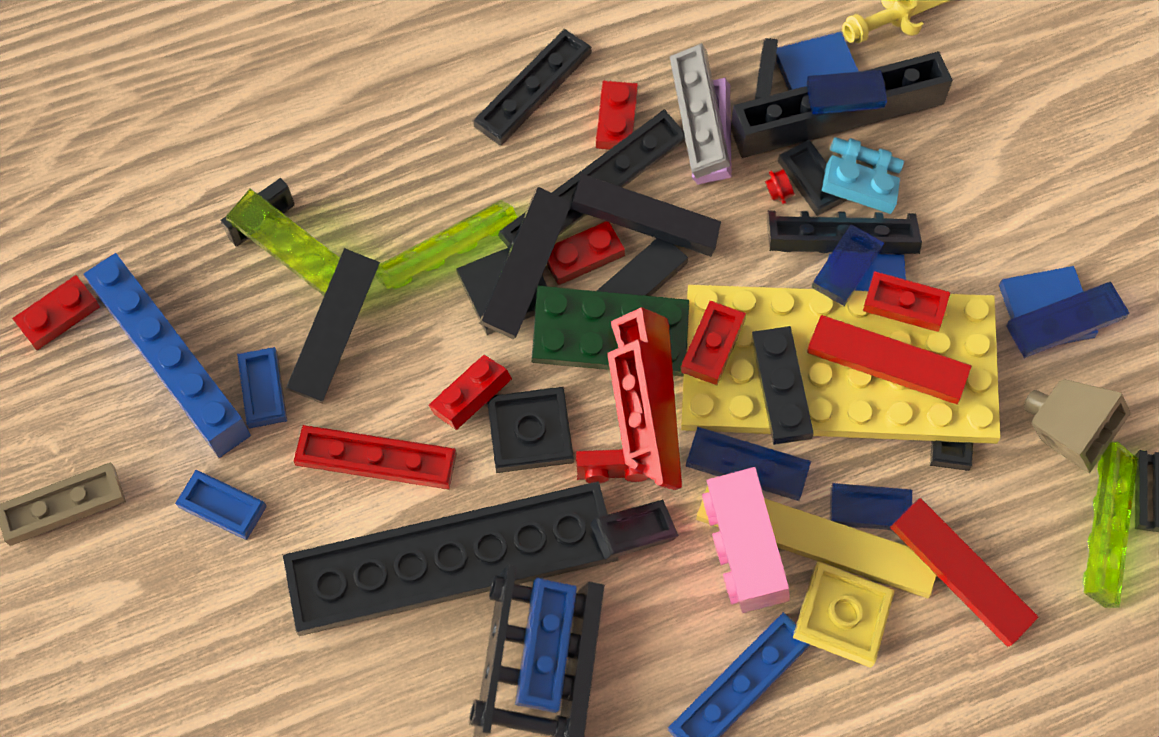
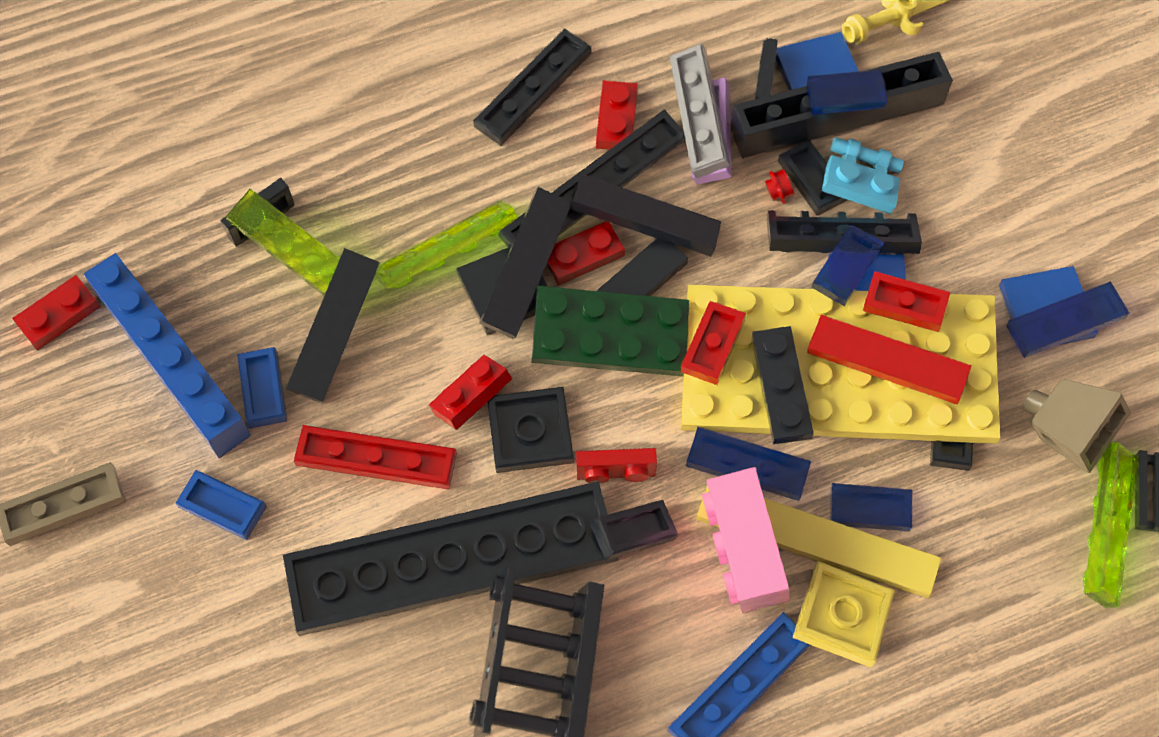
blue tile [515,578,577,713] -> none
red wedge [607,307,682,490] -> none
red tile [890,497,1039,647] -> none

